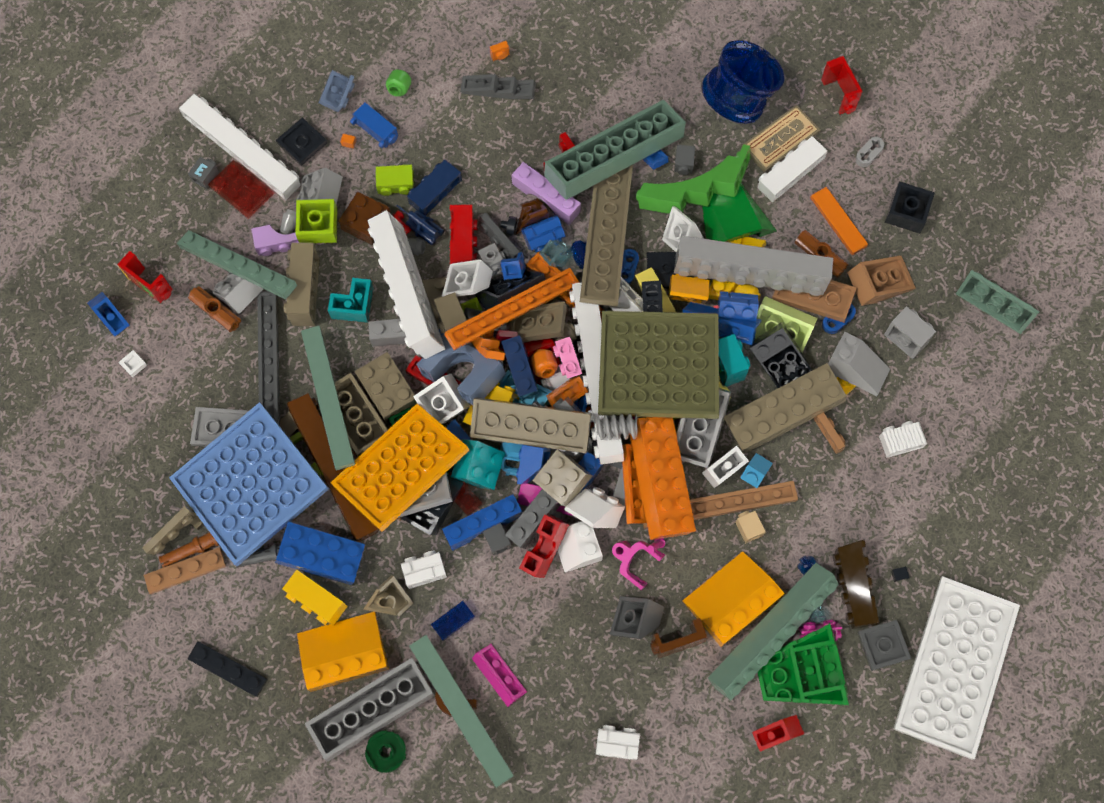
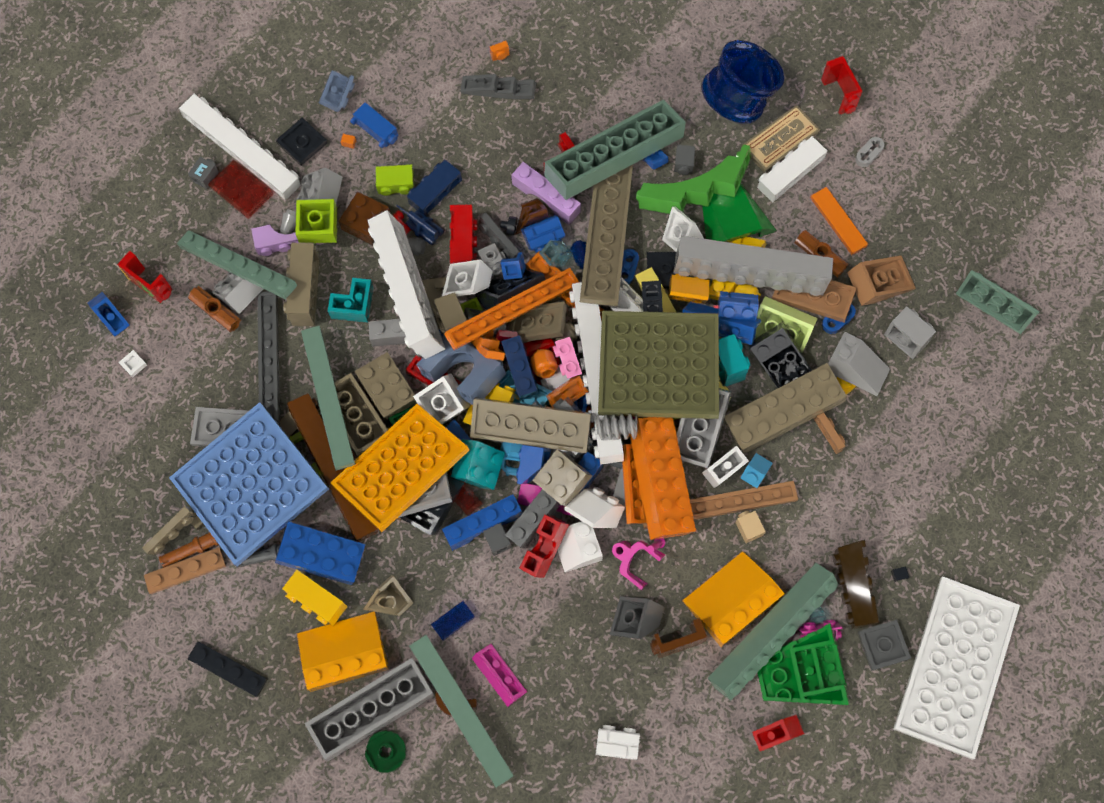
bright green head [385,69,412,96] -> none
white brick [401,551,447,589] -> none
clear blue piece [797,556,818,575] -> none
white brick [879,421,927,458] -> none
black brick [884,181,935,234] -> none

